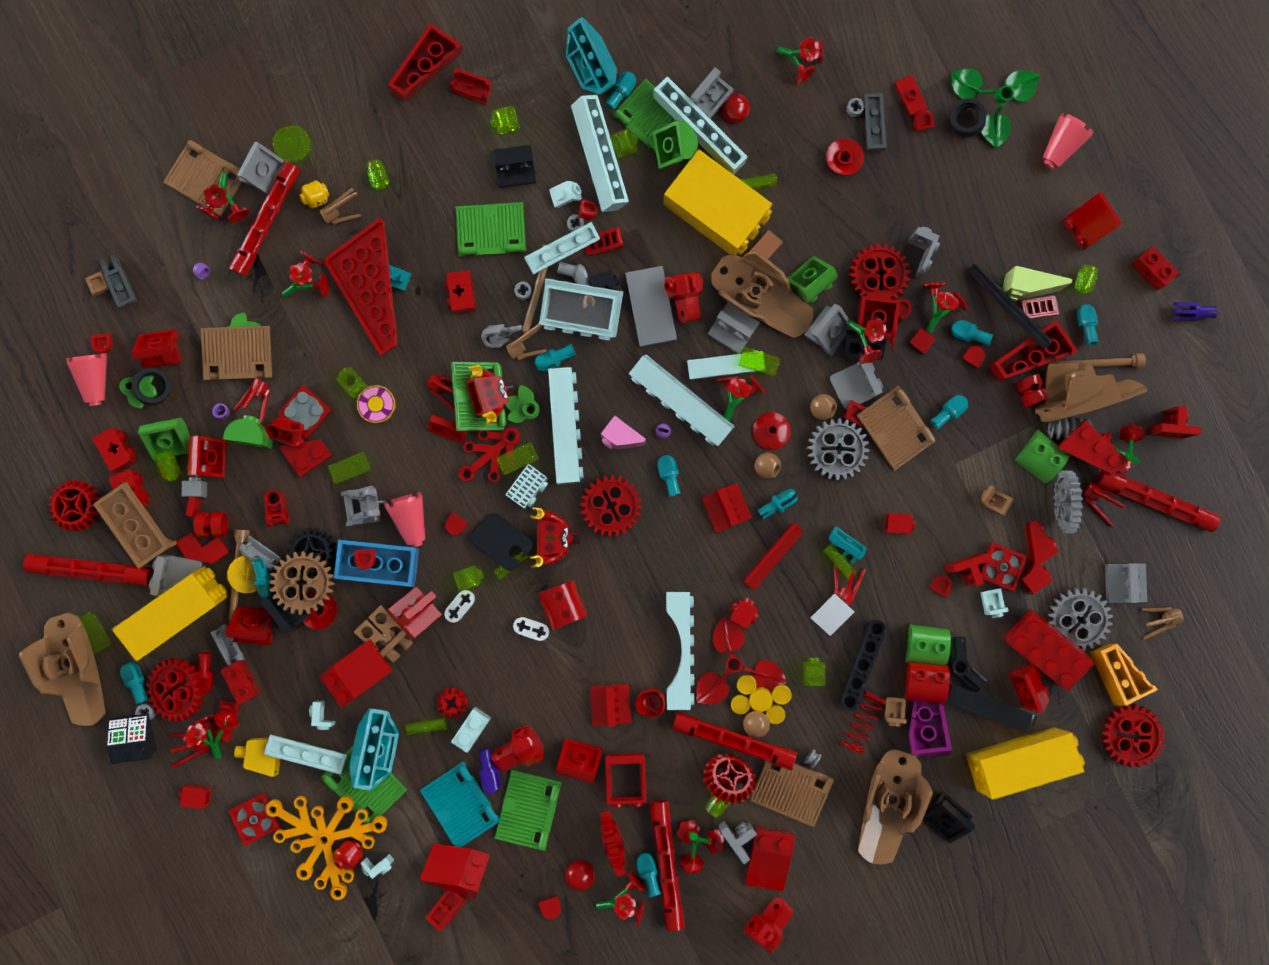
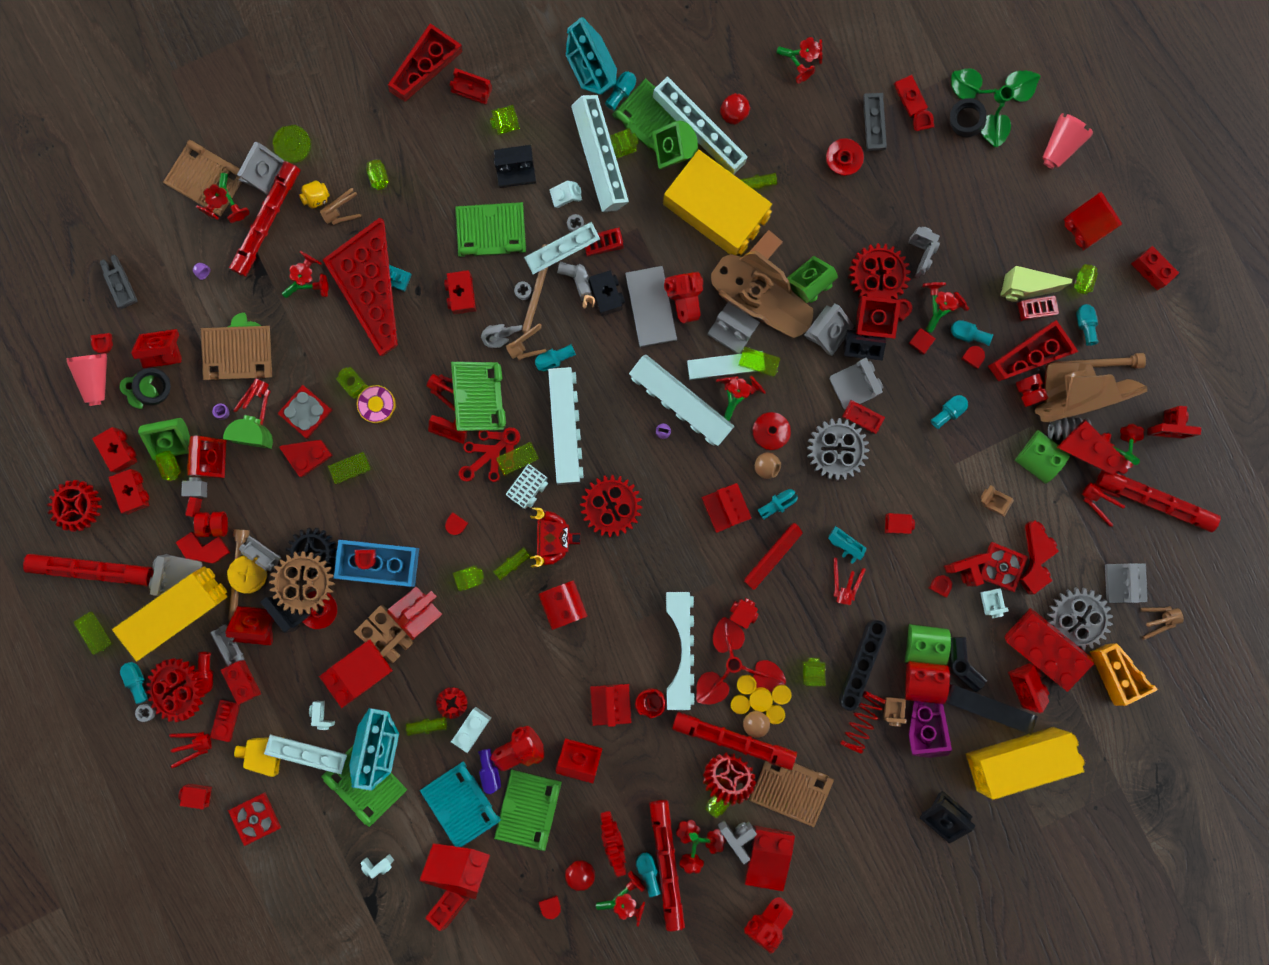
medium nougat piece [19,612,106,726] -> none
medium nougat tile [85,271,110,297] -> none
medium nougat plate [93,482,177,569] -> none
black slope [107,713,157,764] -> none
red plant [184,711,239,759] -> none
teal arm [251,558,276,599] -> none
red piece [264,490,289,527] -> none
light orange plant [265,796,388,900] -> none
red piece [266,416,304,447] -> none
red head [333,840,363,871] -> none
light grey piece [341,486,387,527] -> none
coral cone [384,492,425,548] -> none
white beam [445,590,475,622] -> none
red torso [465,365,514,425] -> none
black piece [471,513,533,571] -> none
bright green plate [505,385,540,423] -> none
white beam [513,617,549,641] -> none
window [538,279,623,340] -> none
red tile [578,199,598,220] -> none
bright pink slope [601,416,646,450] -> none
red window [605,753,646,808] -> none
teal arm [657,455,681,497] -> none
light grey bracket [690,68,734,119] -> none
light grey bush [803,749,822,769] -> none
medium nougat piece [810,394,837,420] -> none
white sticker [811,594,854,636] -> none
clear neon green pin [822,543,857,580] -> none
light grey bush [846,98,864,117] -> none
red plant [847,318,898,364] -> none
medium nougat window [857,385,935,471] -> none
medium nougat piece [858,749,932,864] -> none
black axle [969,264,1052,349] -> none
light grey gear [1053,470,1083,534] -> none
red gear [1100,704,1166,768] -> none
dark purple arm [1172,302,1218,321] -> none

